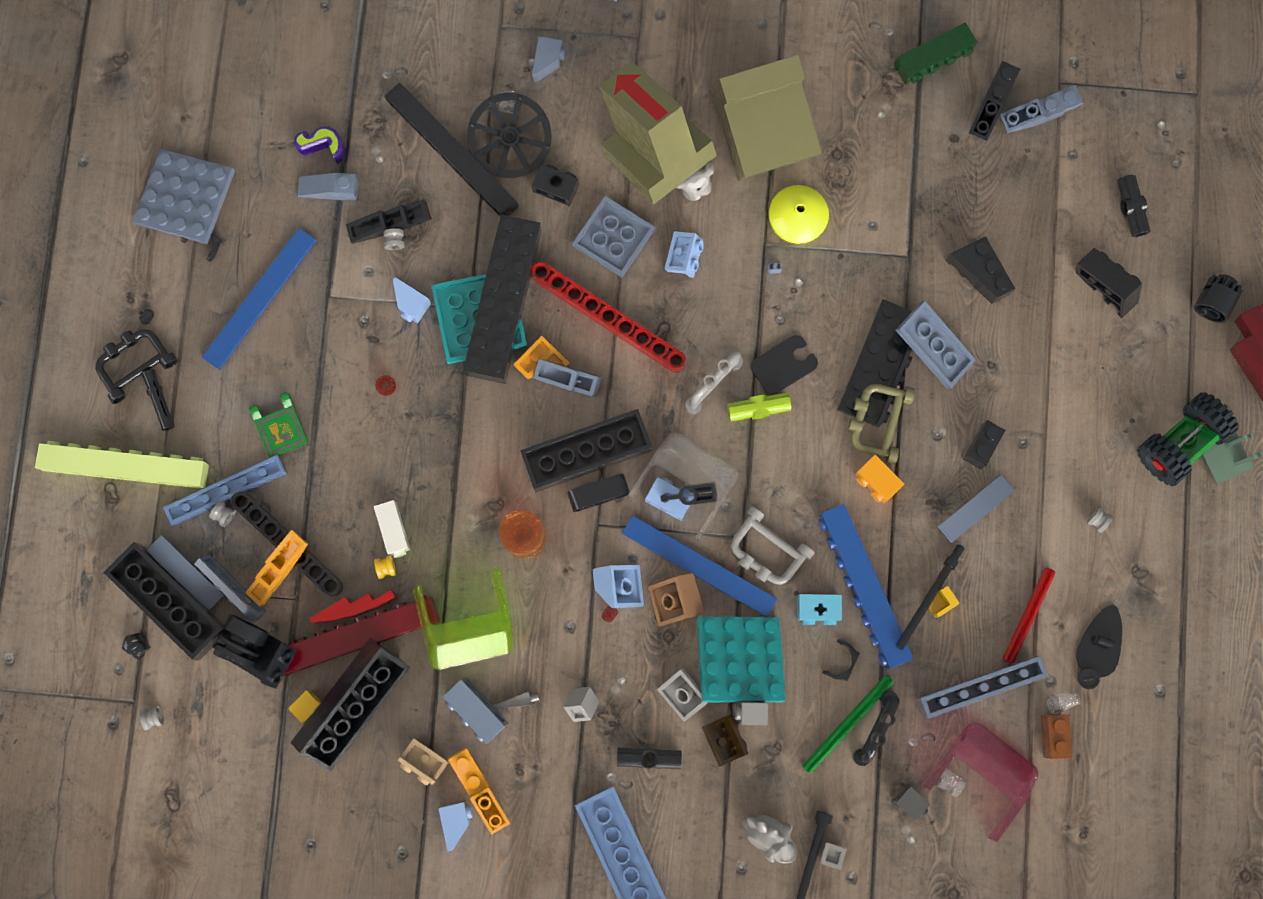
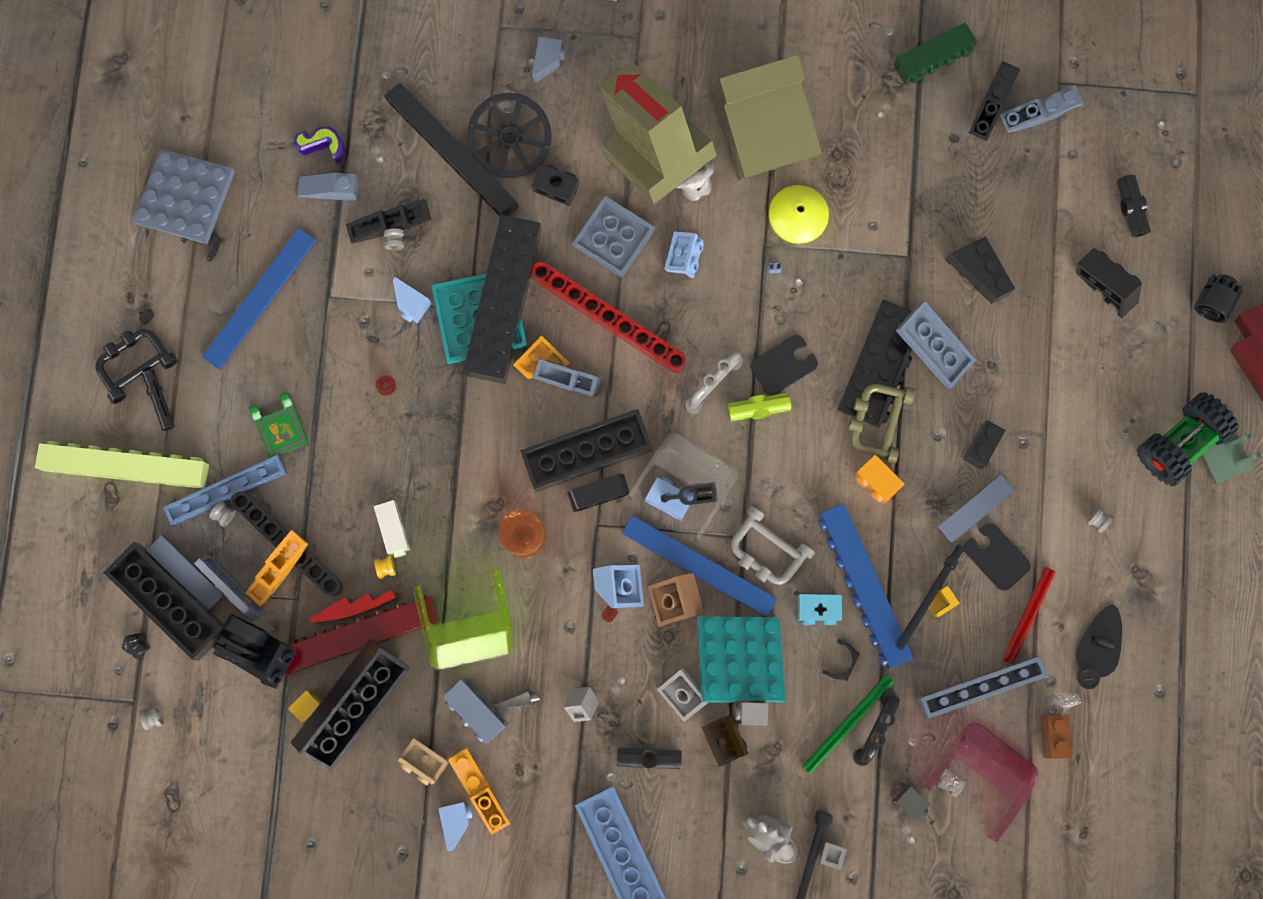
none -> black piece [964,523,1031,591]

